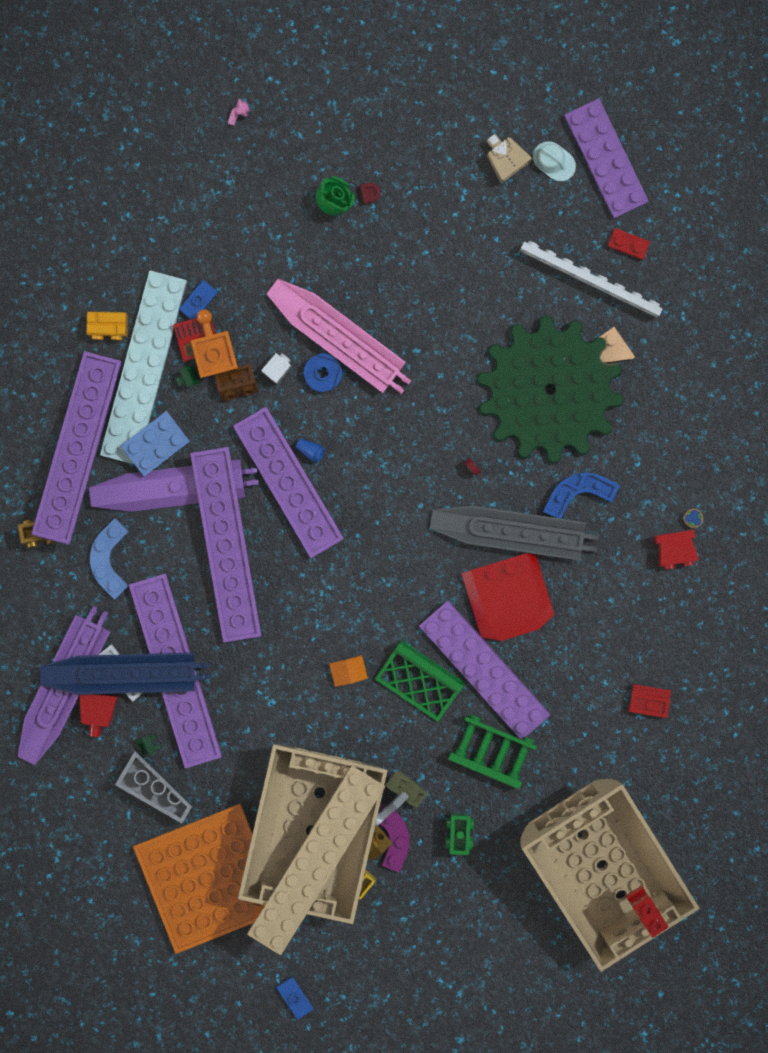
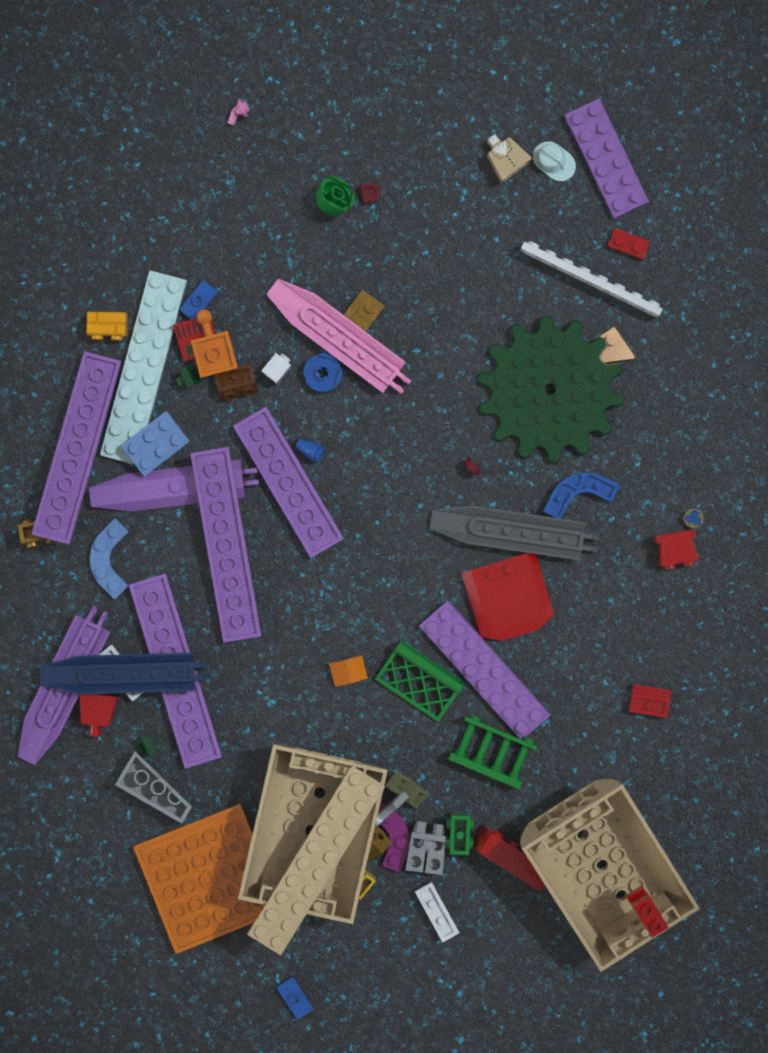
none -> pearl gold plate [344,289,385,332]
none -> light grey hips [405,821,446,875]
none -> white plate [415,881,459,942]
none -> red wedge [473,824,545,892]

